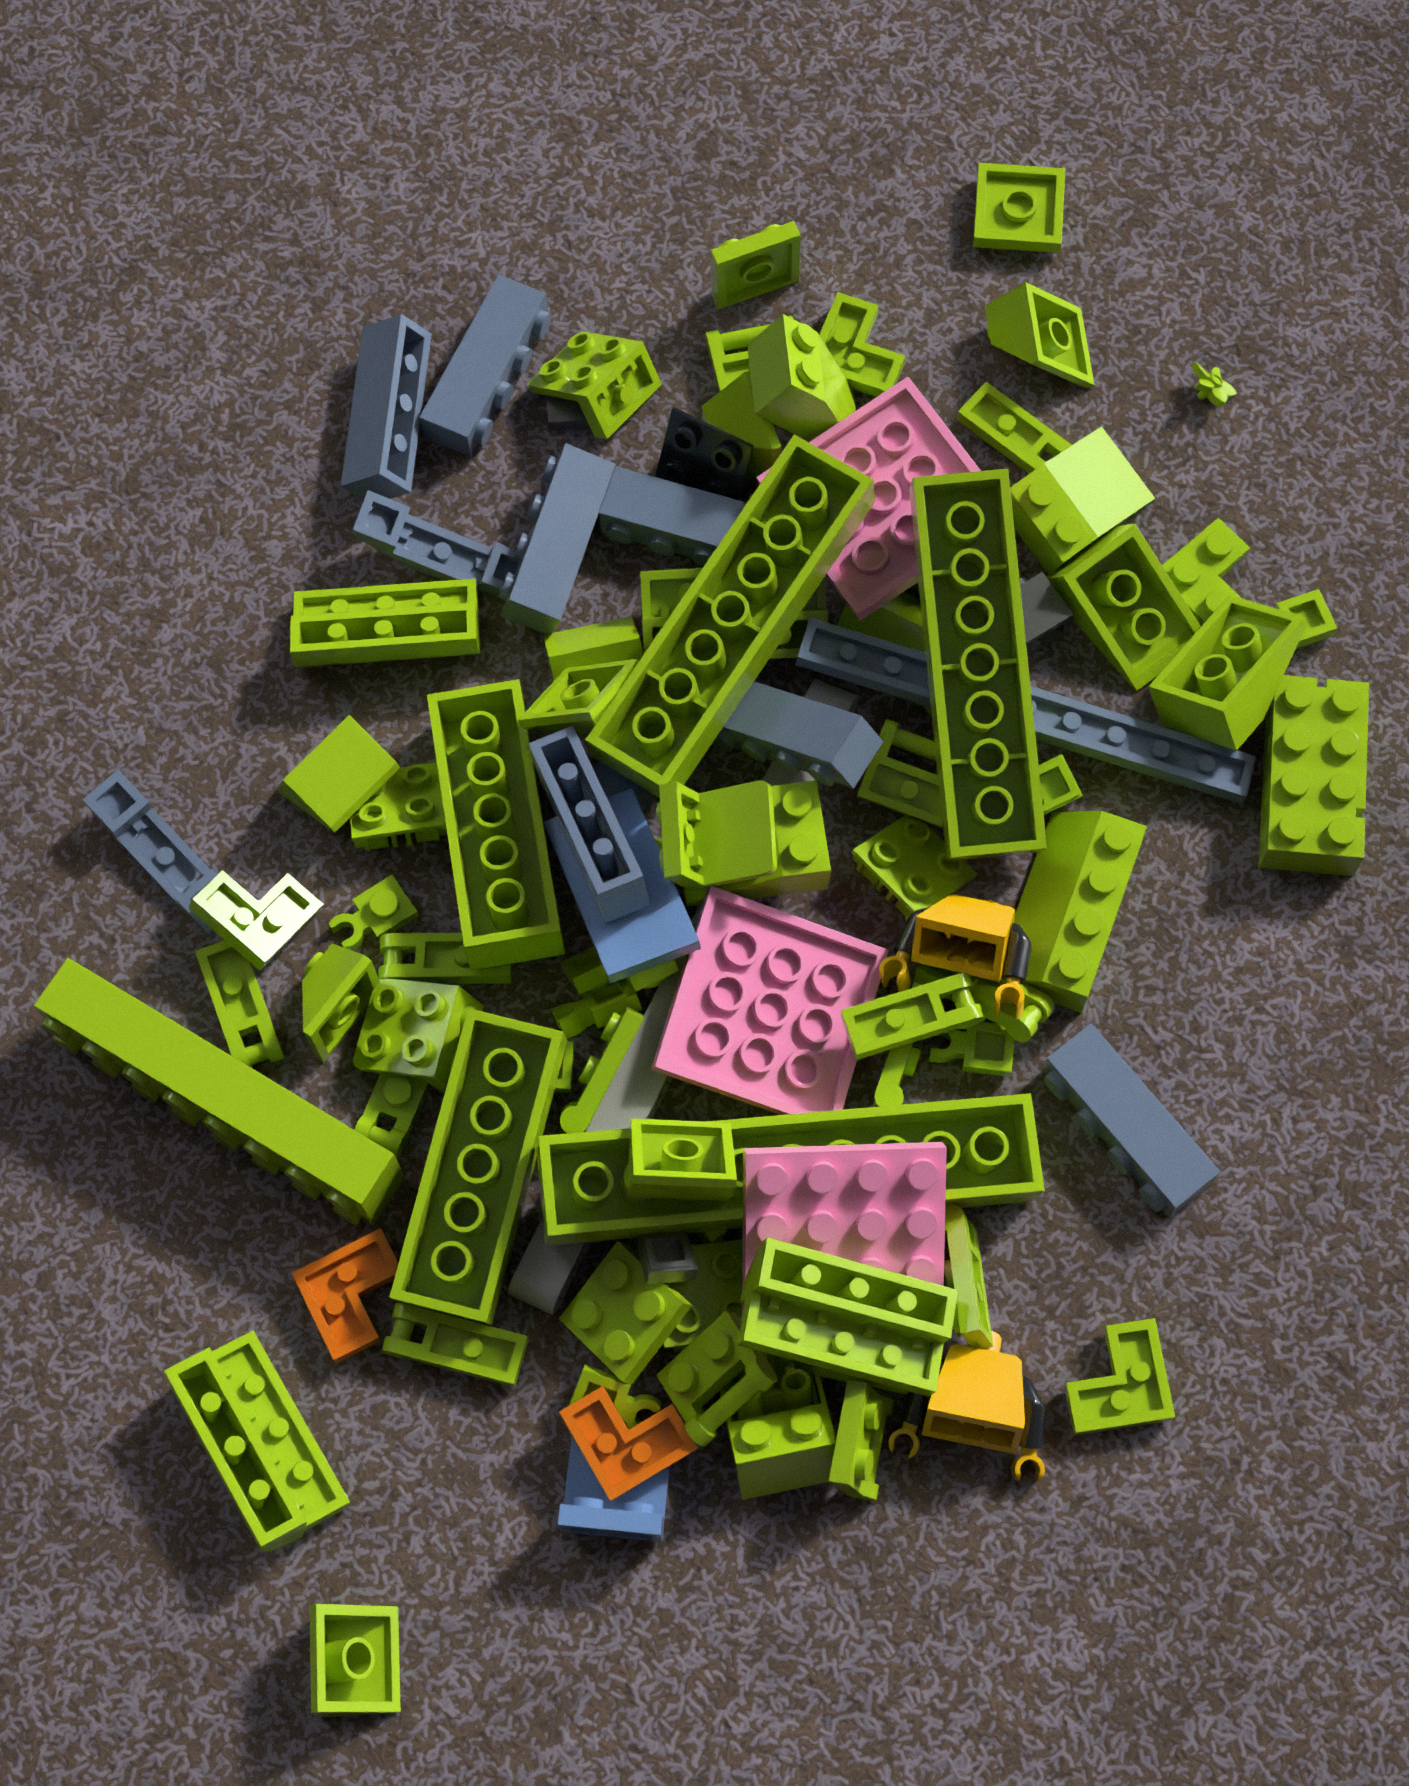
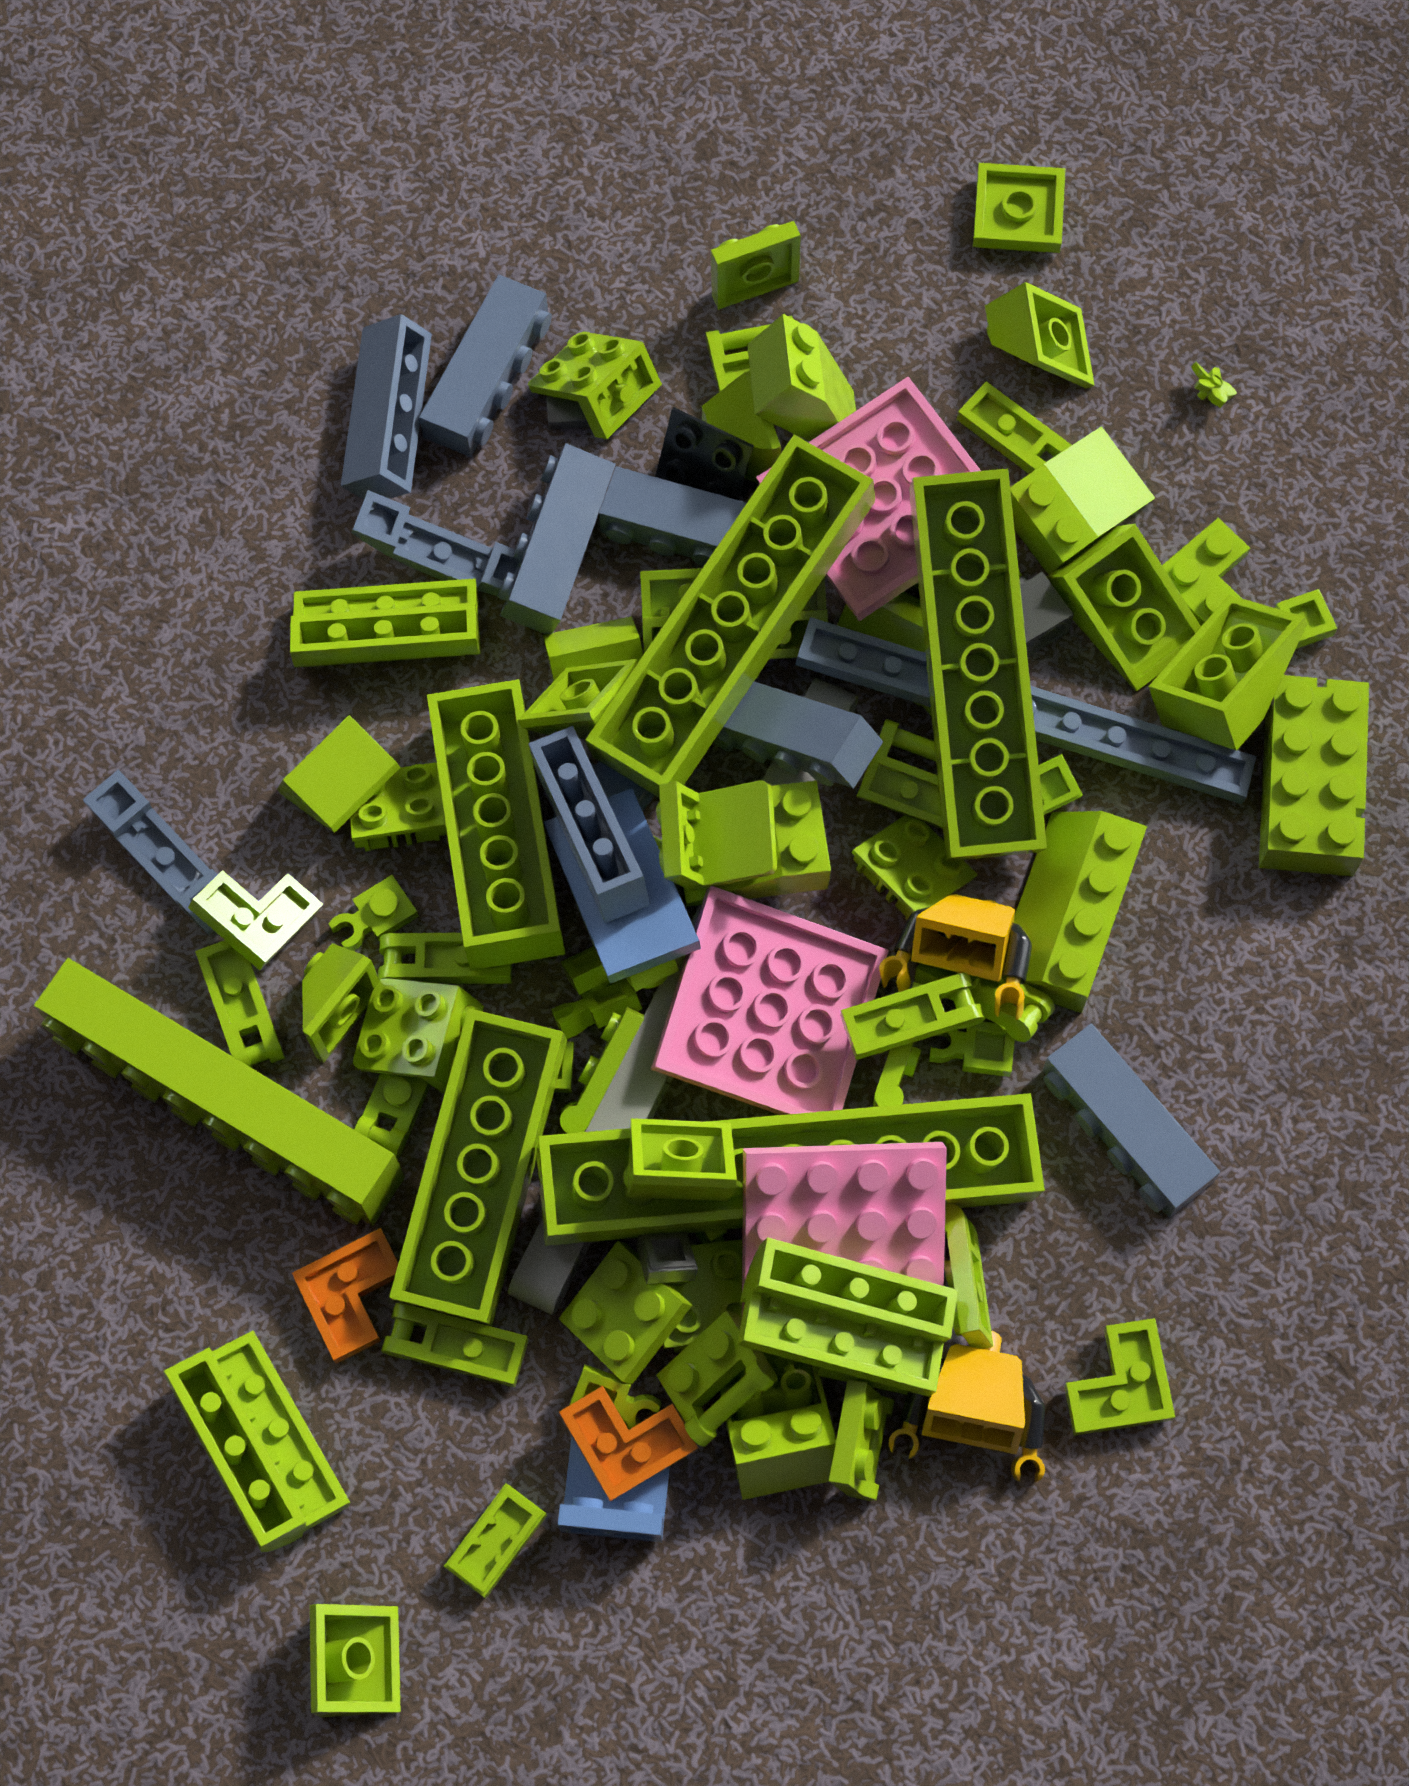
lime plate [819,292,905,397] -> none
none -> lime plate [444,1483,547,1599]

